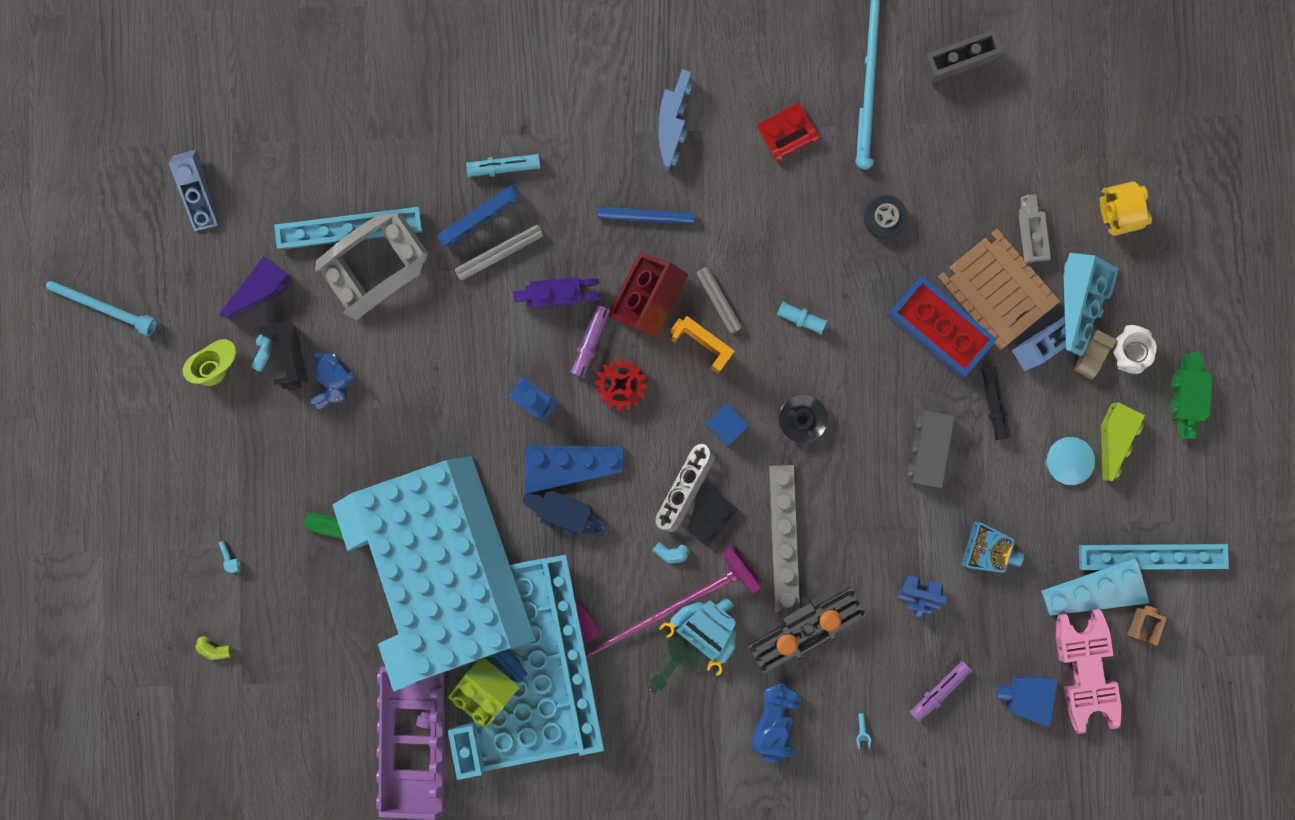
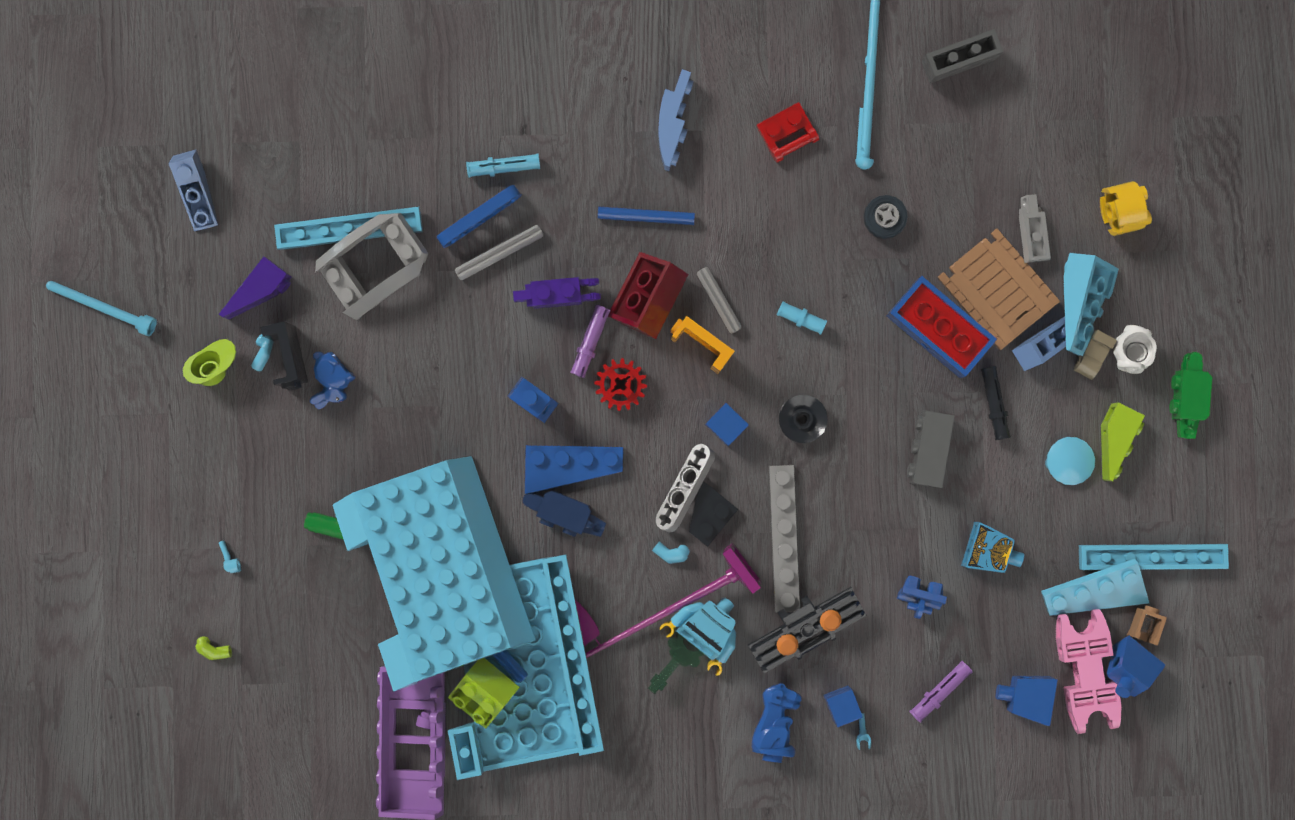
none -> blue piece [823,686,863,727]
none -> blue torso [1107,635,1165,698]

